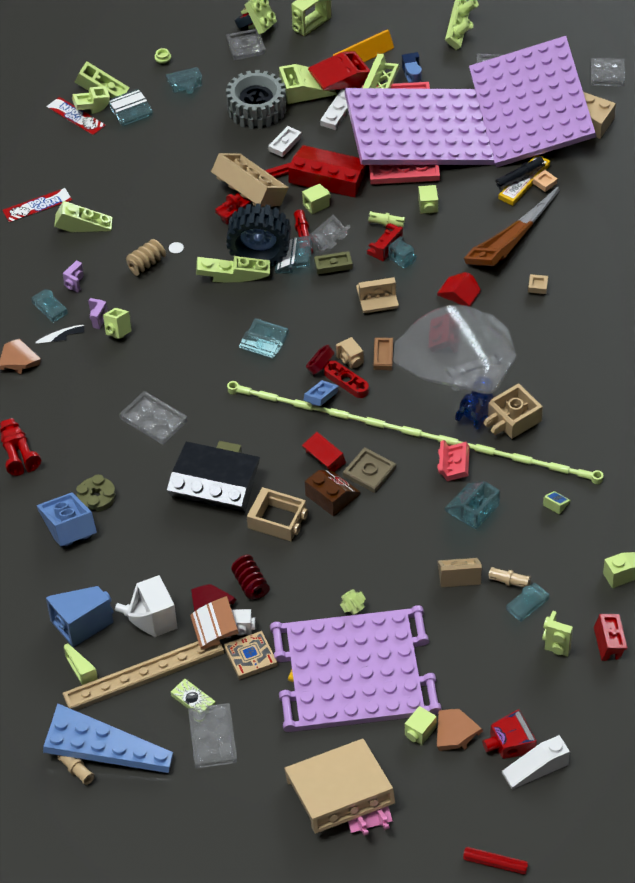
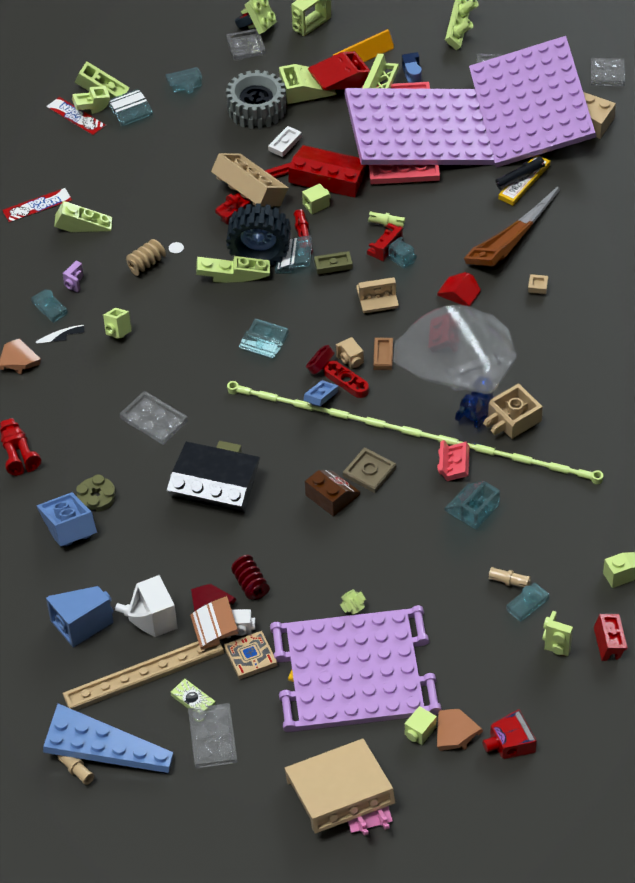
yellowish green slope [64,643,98,685] -> none
lavender bracket [88,298,108,329] -> none
yellowish green plate [155,48,171,64] -> none
tan window [247,487,308,541] -> none
red hinge [302,432,346,472] -> none
clear bracket [308,214,351,252] -> none
white plate [320,89,348,130] -> none
yellowish green brick [418,185,438,214] -> none
tan slope [438,558,482,587] -> none
red axle [463,847,528,874] -> none
white slope [502,735,570,790] -> none
light nougat plate [533,170,558,192] -> none
yellowish green slope [543,491,570,514] -> none

